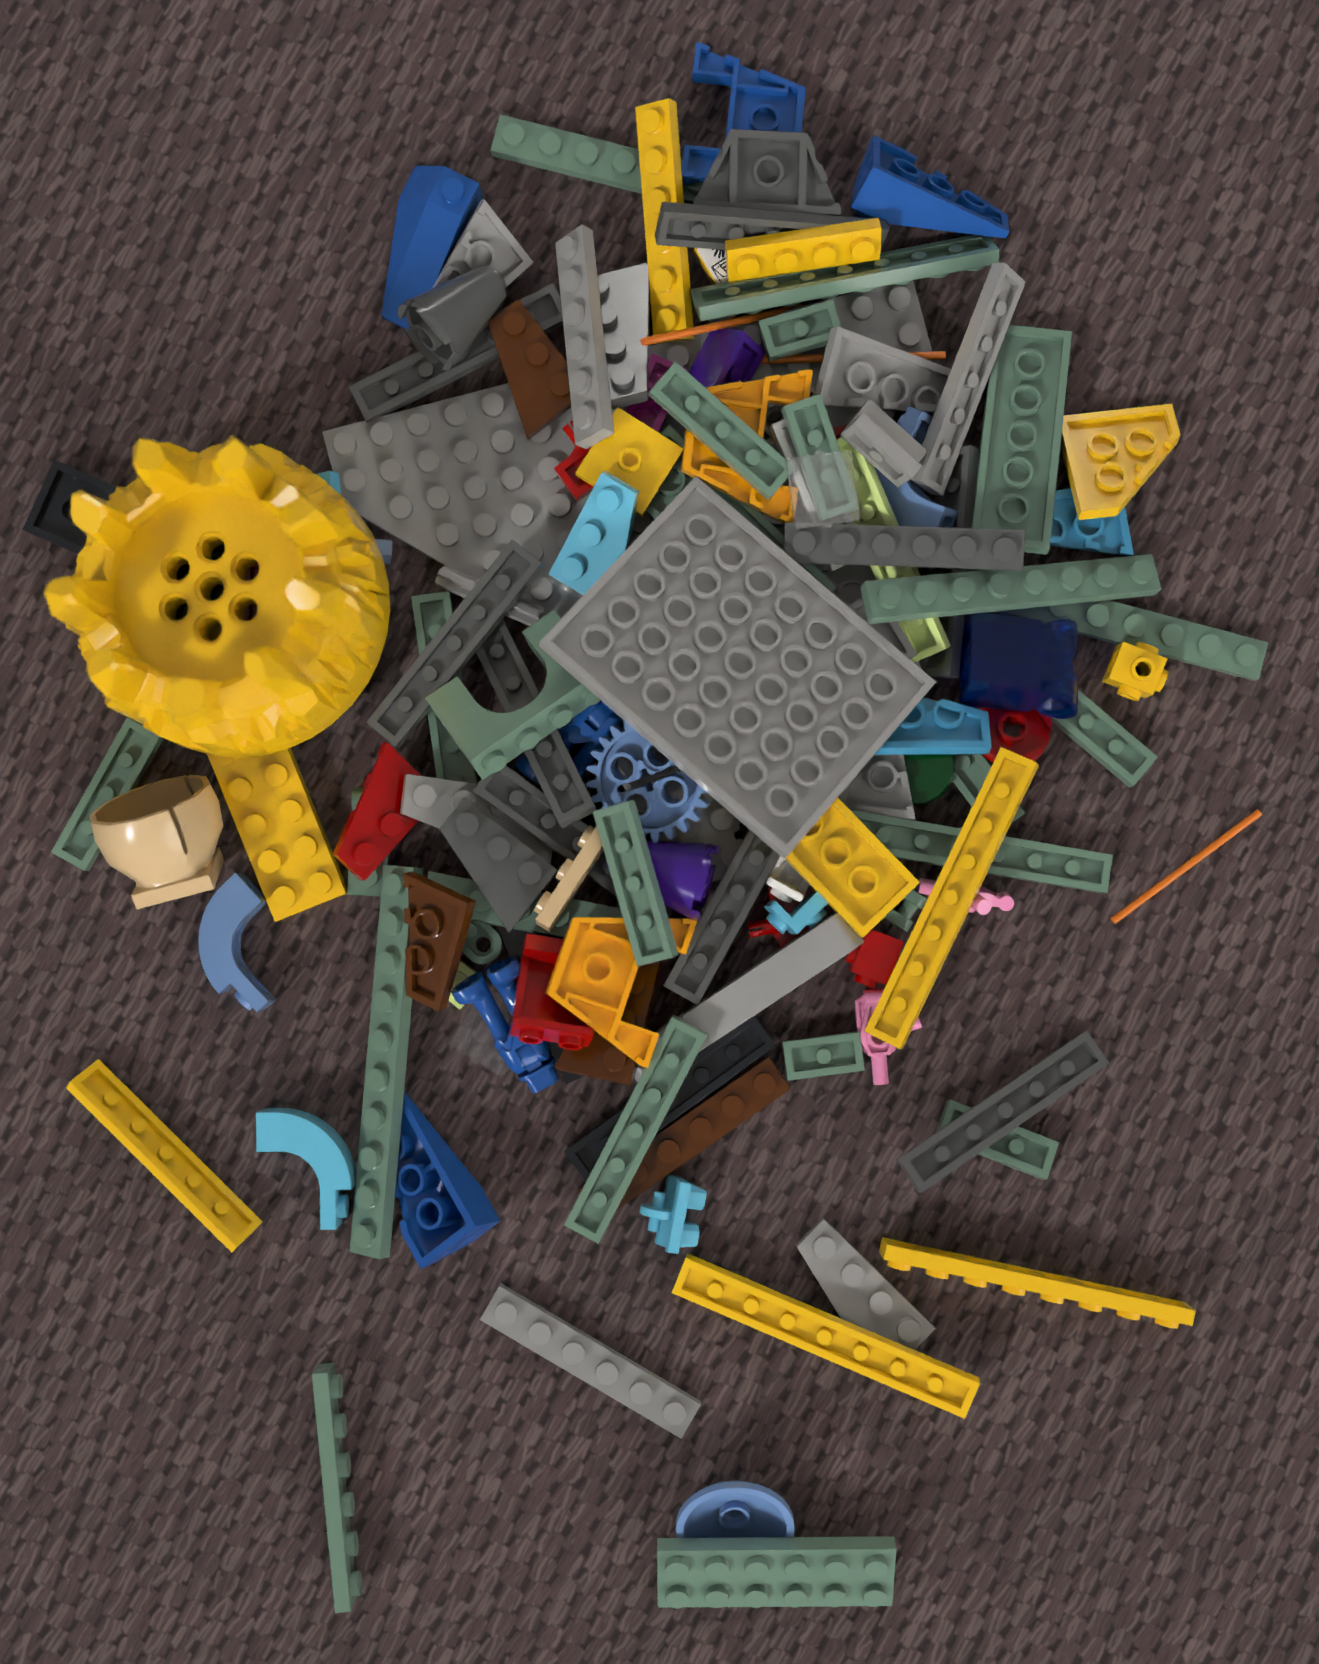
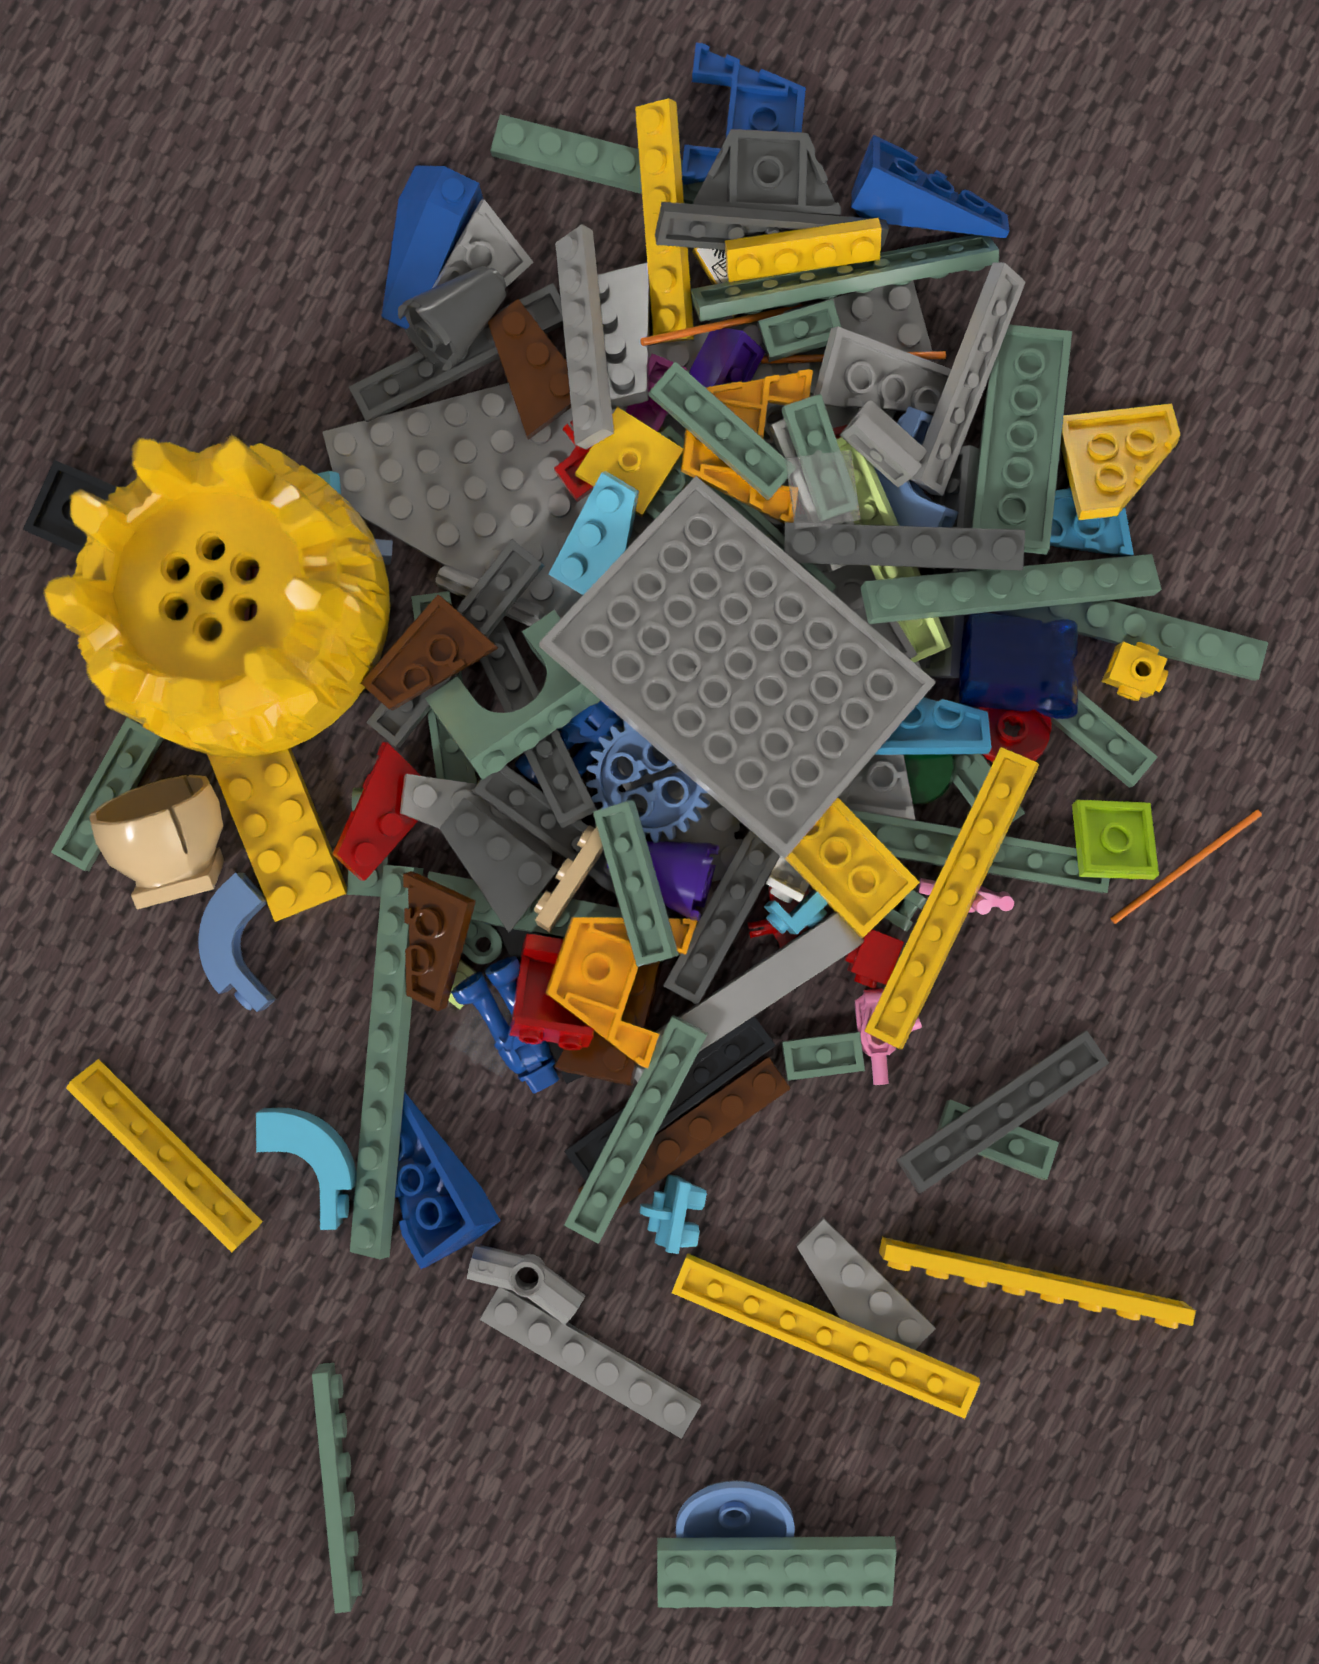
none -> reddish brown wing [361,594,499,710]
none -> light grey piece [467,1244,585,1325]
none -> lime tile [1072,800,1159,880]

